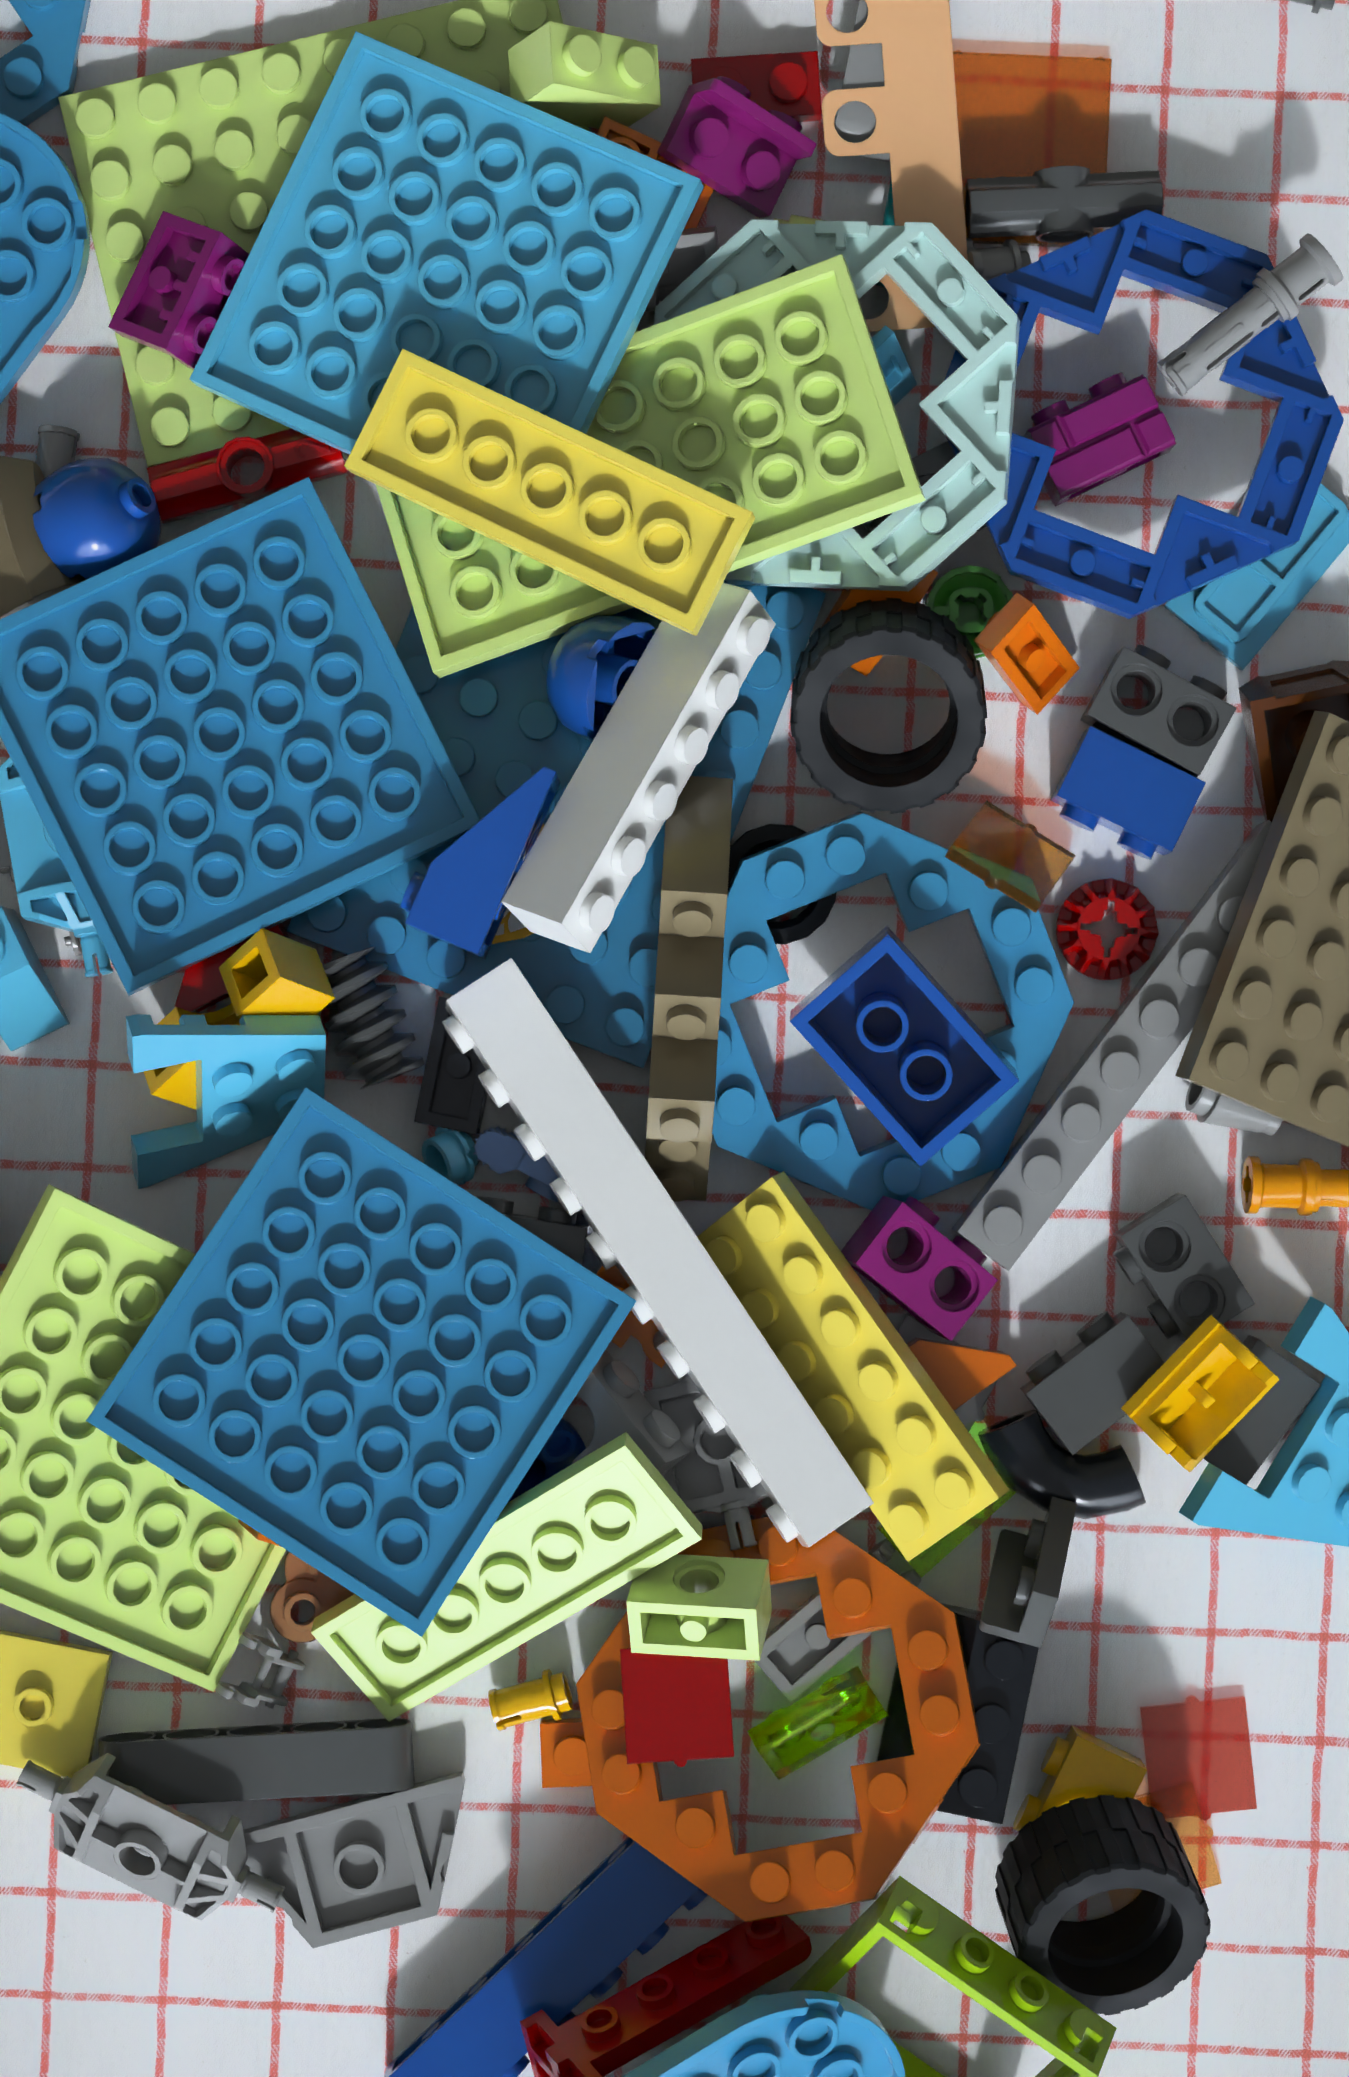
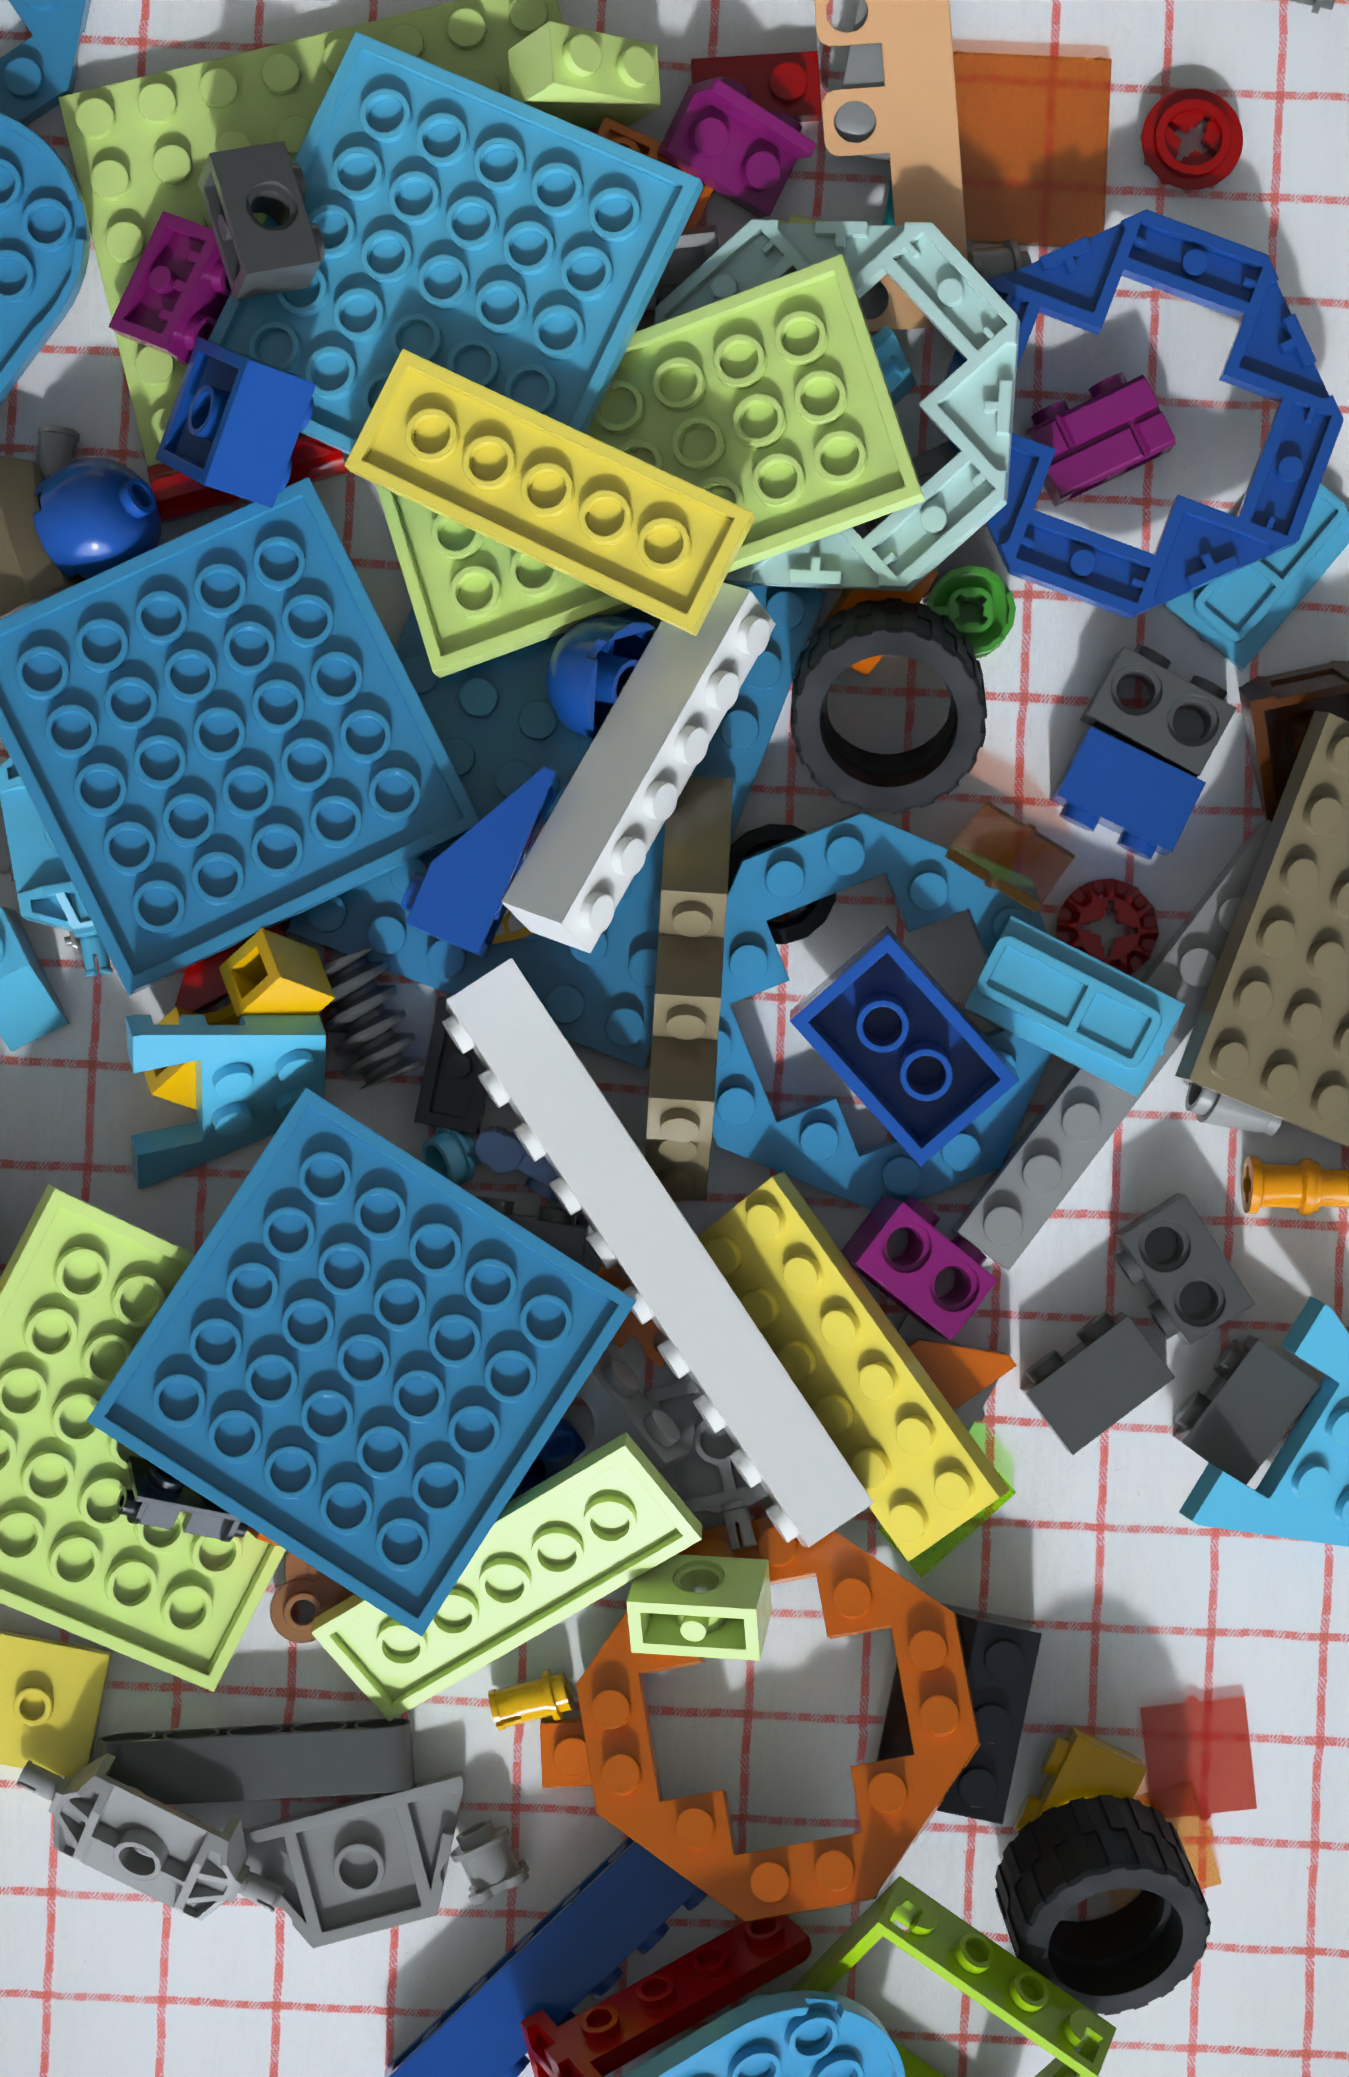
light grey piece [215,1632,305,1709] -> none
red piece [620,1648,734,1767] -> none
clear neon green plate [747,1665,888,1780] -> none
light grey hinge [755,1539,922,1703] -> none
dark grey piece [965,166,1163,243] -> none
orange plate [974,592,1080,715] -> none
black cylinder [978,1410,1146,1519] -> none
dark grey bracket [979,1496,1077,1648] -> none
yellow hinge [1121,1315,1280,1472] -> none
light grey pin [1157,233,1343,396] -> none
none -> black hinge [117,1456,248,1542]
none -> blue slope [155,337,316,508]
none -> dark grey brick [198,141,325,301]
none -> light grey brick [450,1820,529,1906]
none -> medium azure piece [964,916,1186,1097]
none -> red gear [1140,89,1243,193]

